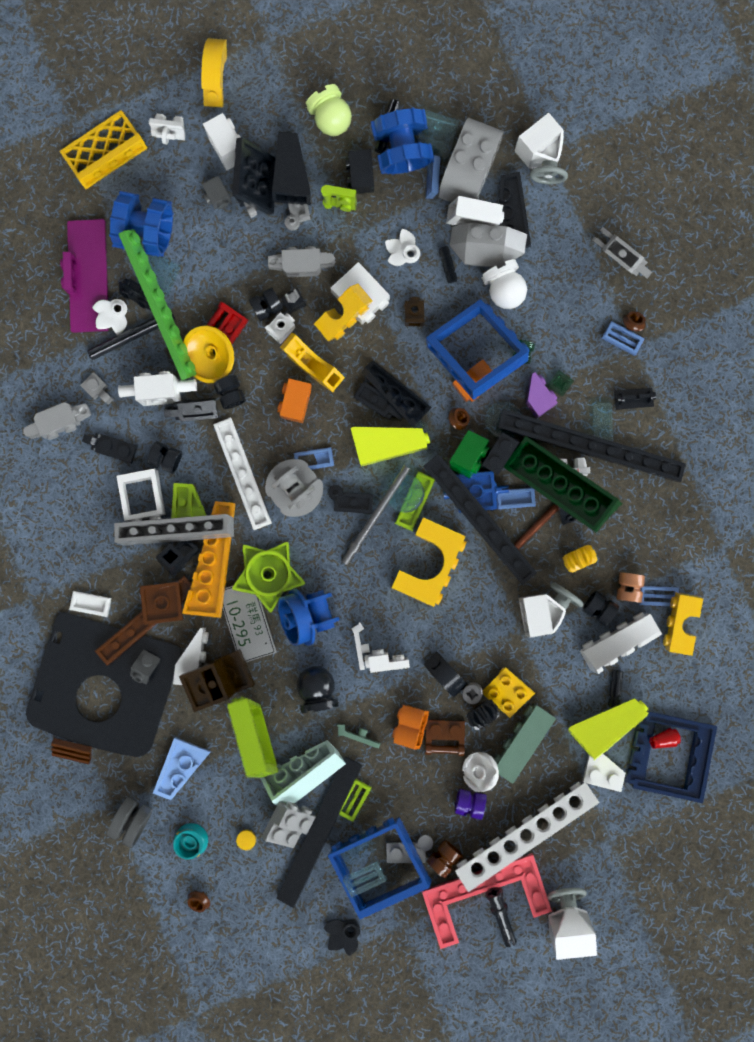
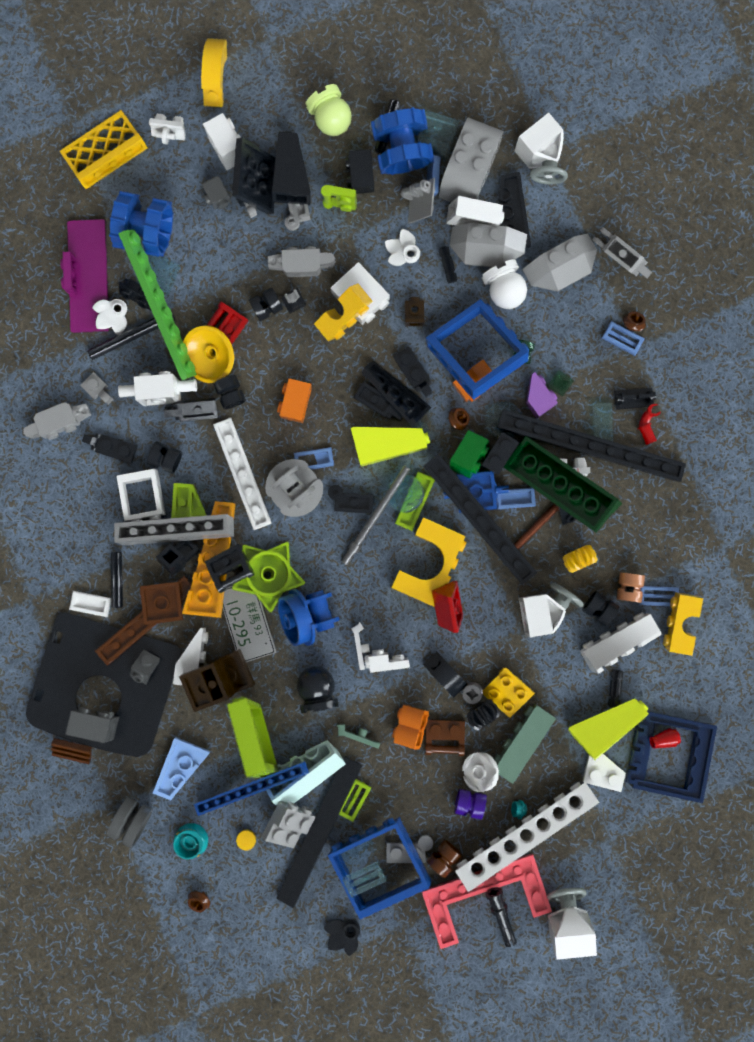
white brick [265,312,296,344] -> none
yellow arch [280,333,345,392] -> none
none -> dark grey brick [65,707,119,743]
none -> black axle [111,552,123,608]
none -> blue piece [194,762,309,816]
none -> black plate [205,544,255,593]
none -> black hinge [393,347,433,398]
none -> light grey hinge [401,178,435,224]
none -> red slope [432,581,463,633]
none -> teal plate [511,800,527,819]
none -> light grey wedge [522,234,597,292]
none -> red piece [637,404,661,445]

